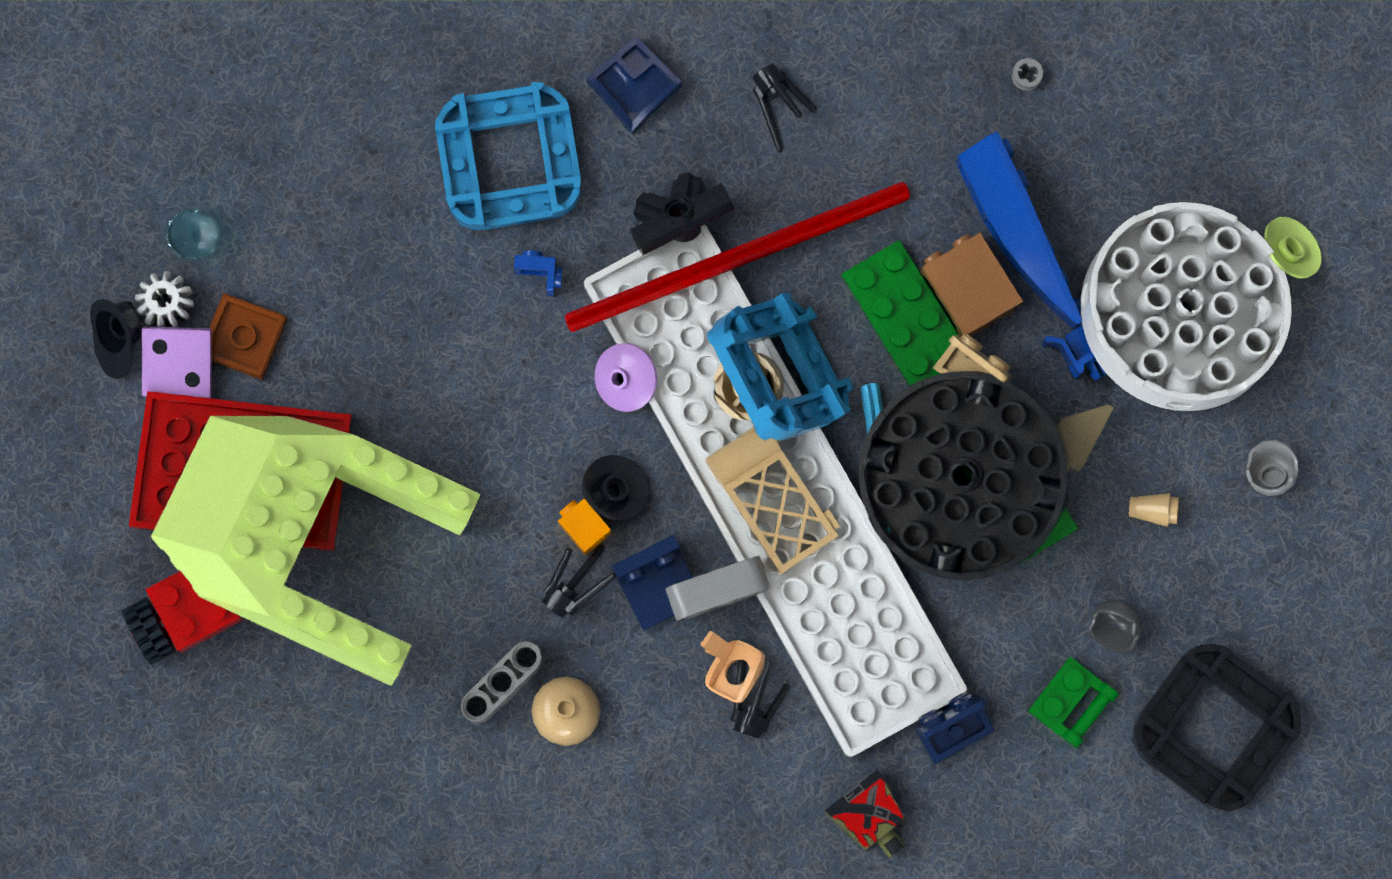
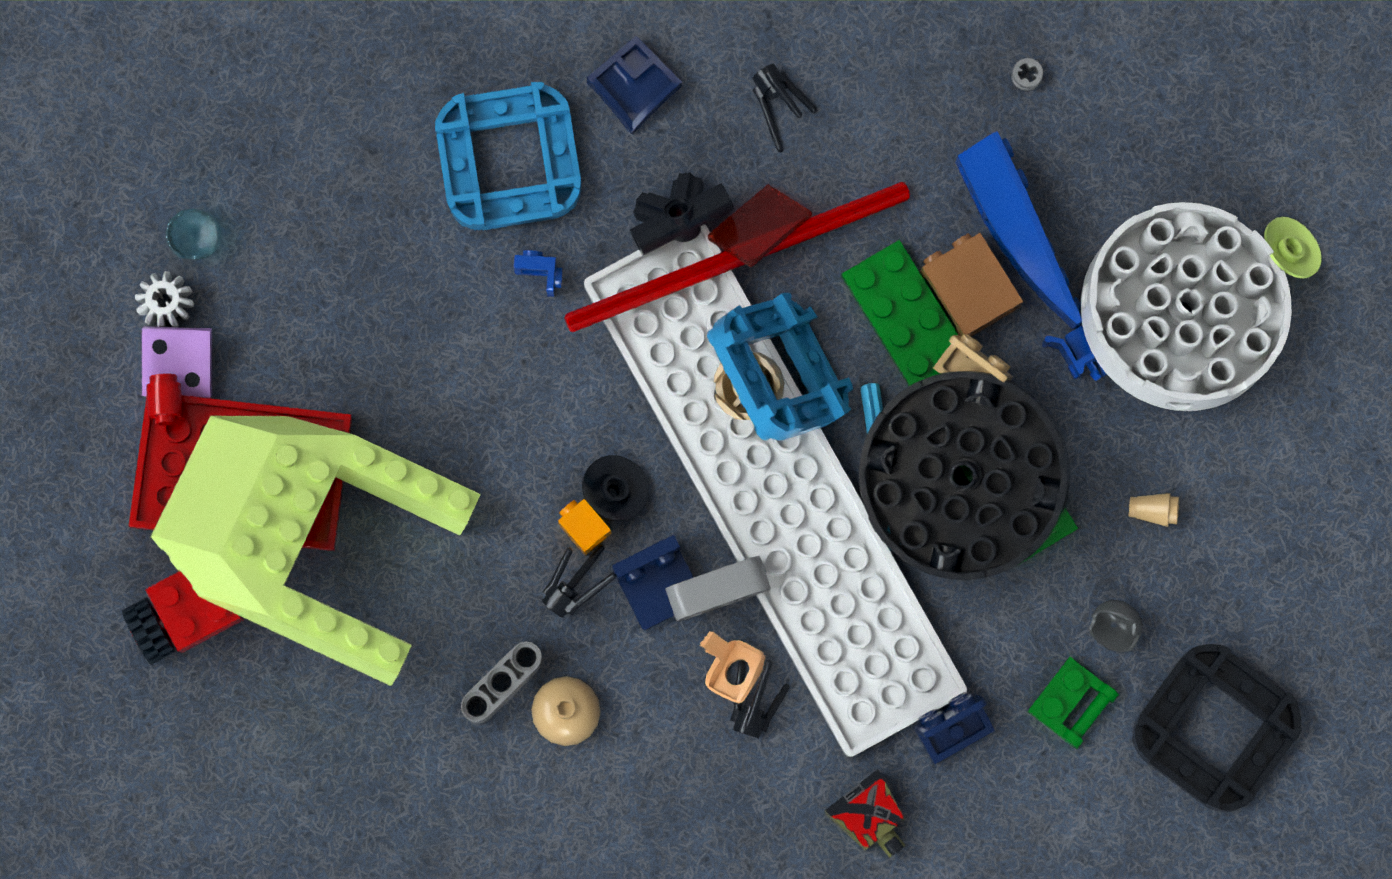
black piece [90,299,142,379] -> none
dark orange tile [209,293,288,381] -> none
lavender dish [595,343,657,412] -> none
tan piece [705,426,840,574] -> none
dark tan slope [1058,405,1114,472] -> none
light grey hair [1246,440,1298,496] -> none
none -> red brick [146,373,183,426]
none -> clear red piece [707,184,812,268]

